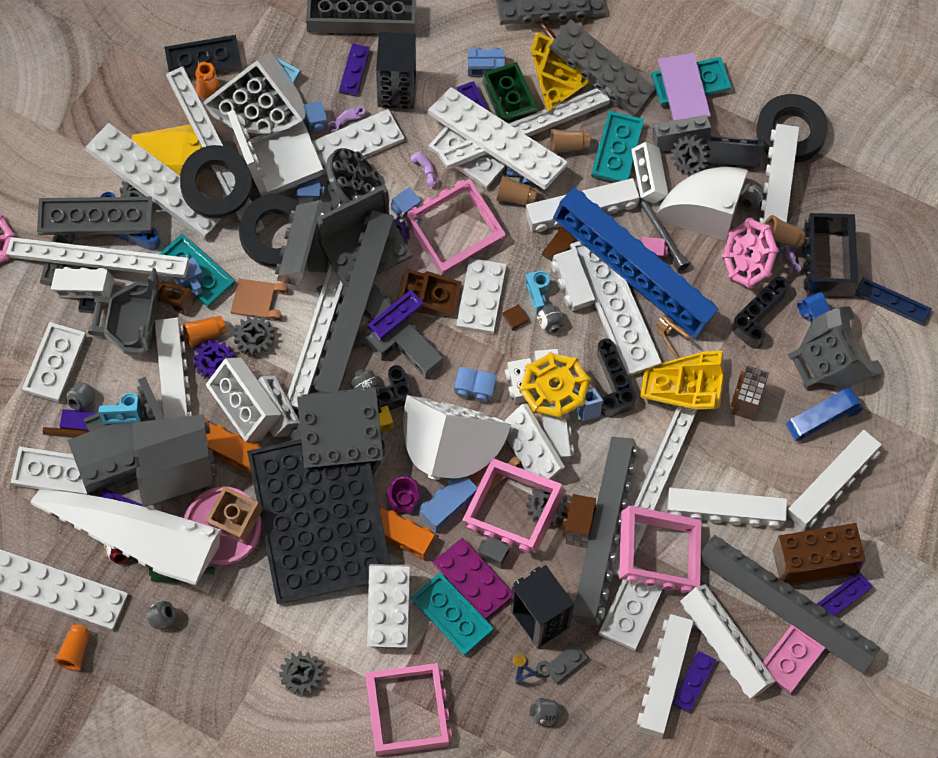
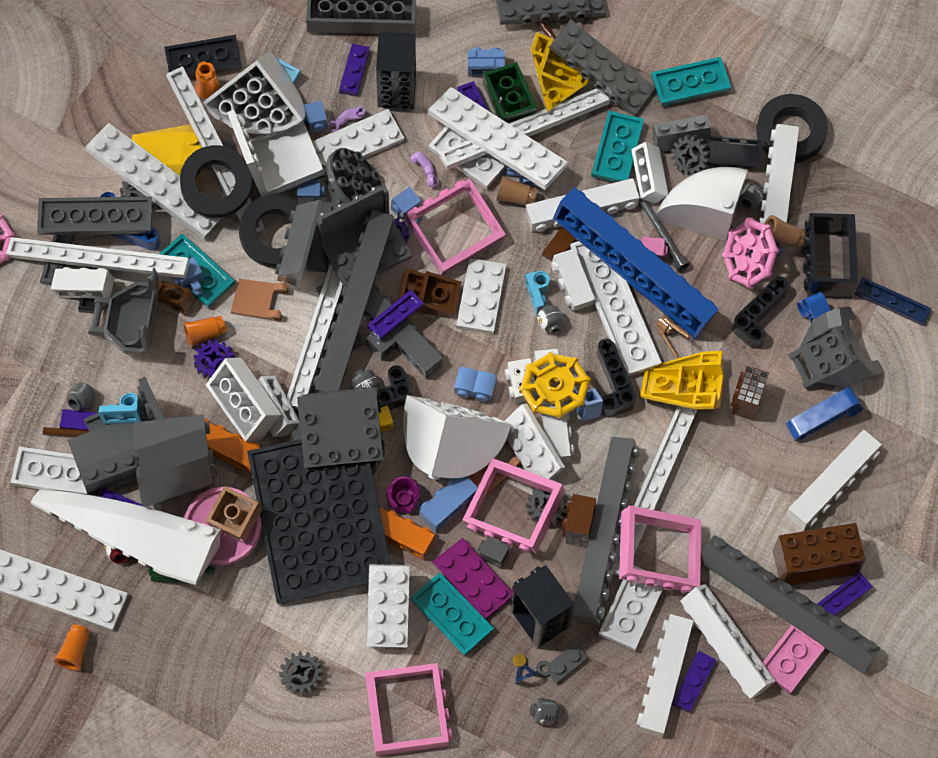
white plate [22,322,86,403] -> none
dark grey head [147,601,176,629] -> none
white brick [155,317,192,419] -> none
dark grey gear [233,315,275,356] -> none
reddish brown tile [502,304,528,330] -> none
medium nougat plant [550,129,590,154] -> none
lavender tile [658,53,711,121] -> none
white brick [666,488,787,529] -> none
lavender arm [784,245,801,274] -> none

